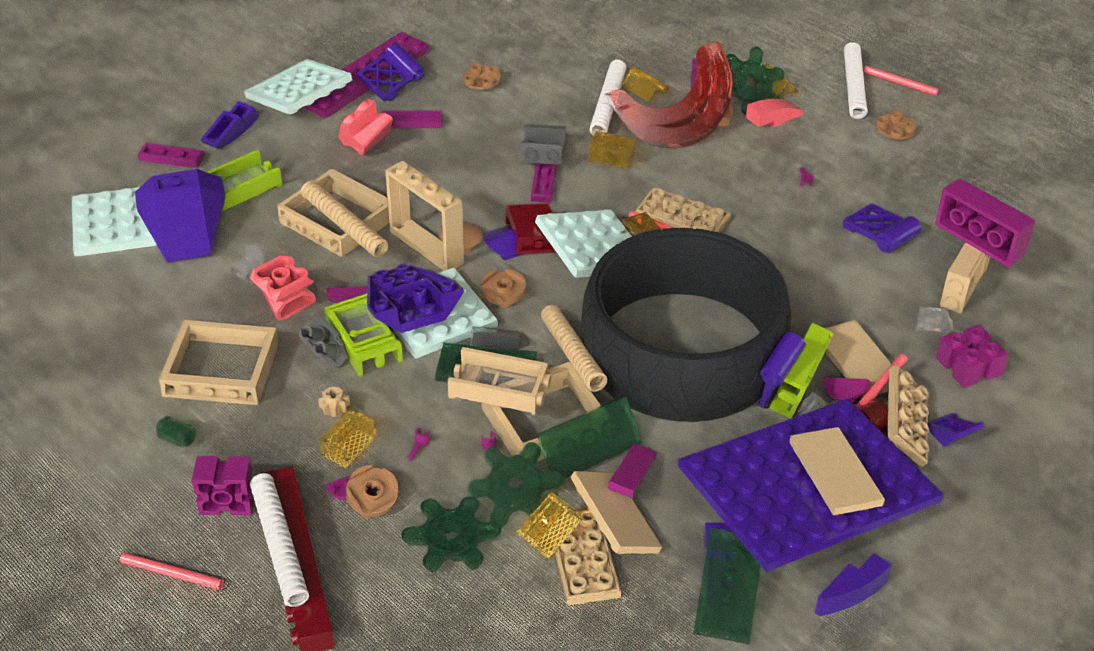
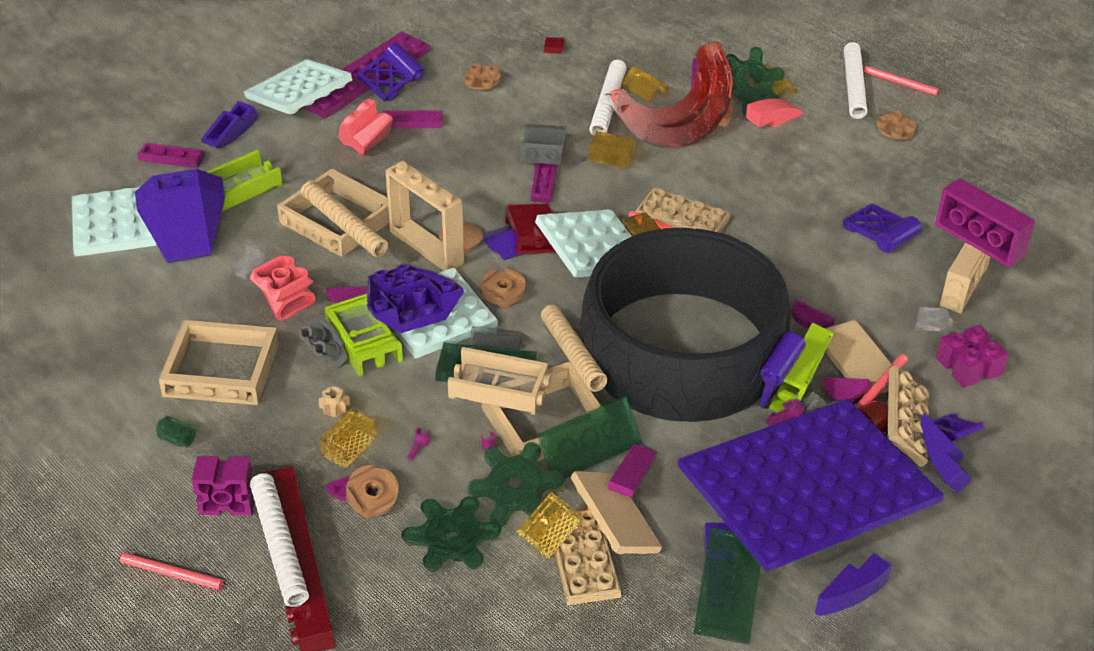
tan tile [789,427,885,515] -> none
magenta hand [799,167,814,187] -> none
none -> dark red tile [544,37,565,54]
none -> magenta tile [765,399,805,426]
none -> magenta tile [792,299,835,329]
none -> dark purple slope [921,414,972,493]

